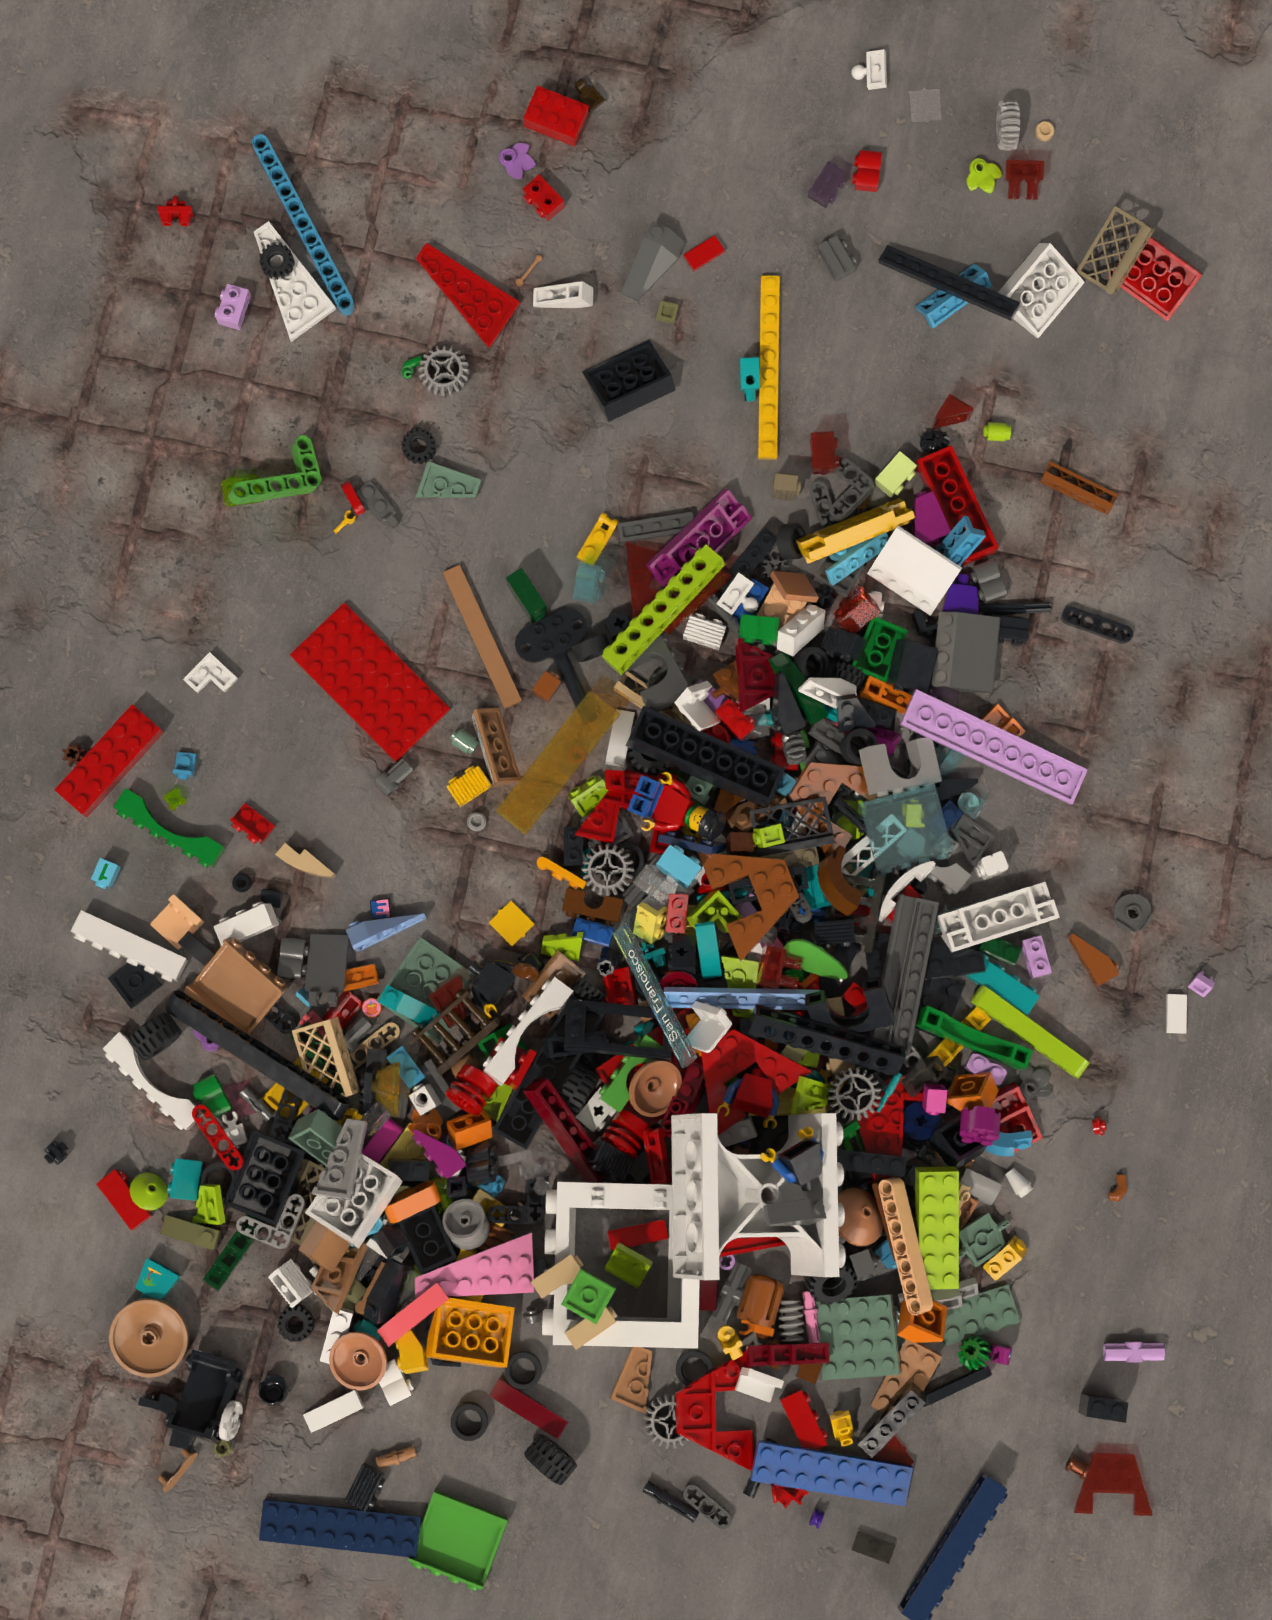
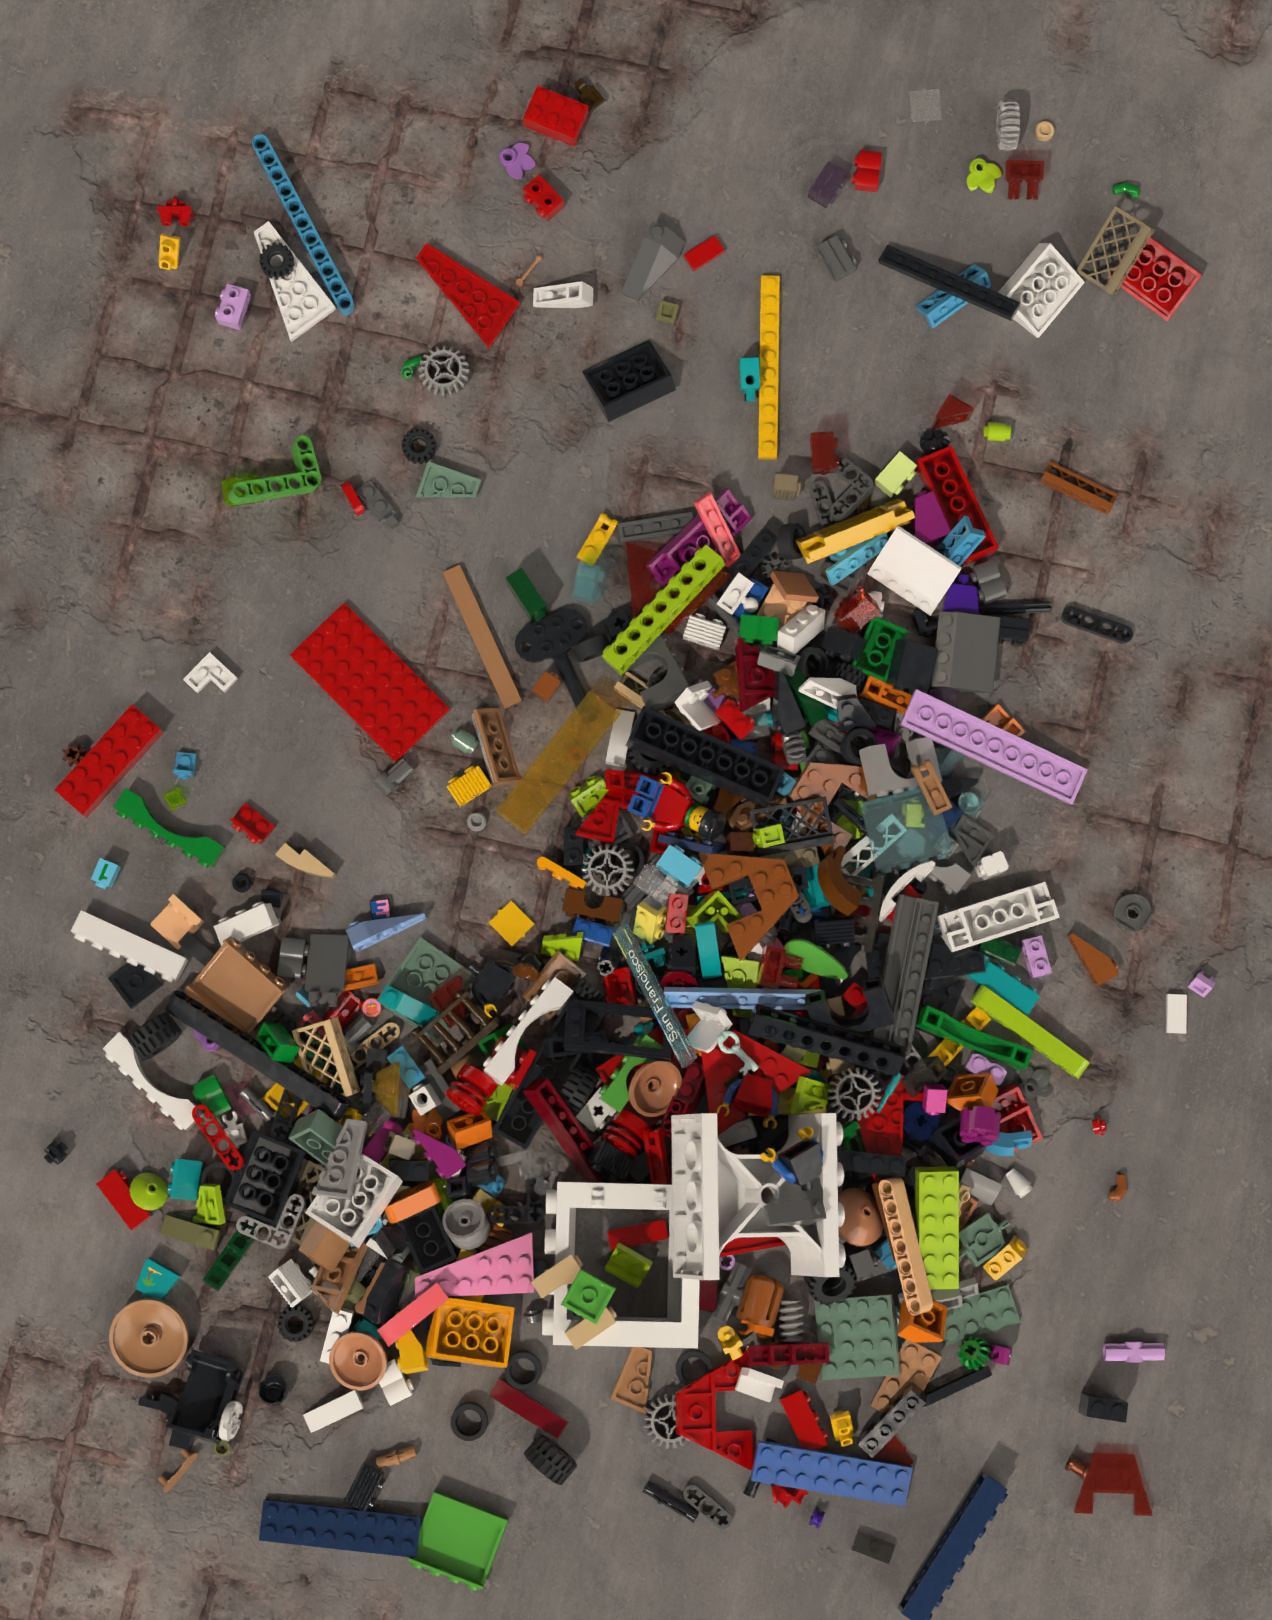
yellow hand [333,510,356,534] -> none
bright pink pin [801,1291,820,1343] -> none
white plate [851,49,887,90] -> none
none -> yellow hips [159,233,180,270]
none -> green brick [256,1022,300,1063]
none -> dark tan brick [383,1131,416,1160]
none -> coral tile [693,492,741,567]
none -> light aqua piece [717,1031,759,1076]
none -> dark grey slope [757,644,801,676]
none -> medium nougat plate [910,759,952,816]
none -> green arm [1112,182,1140,198]

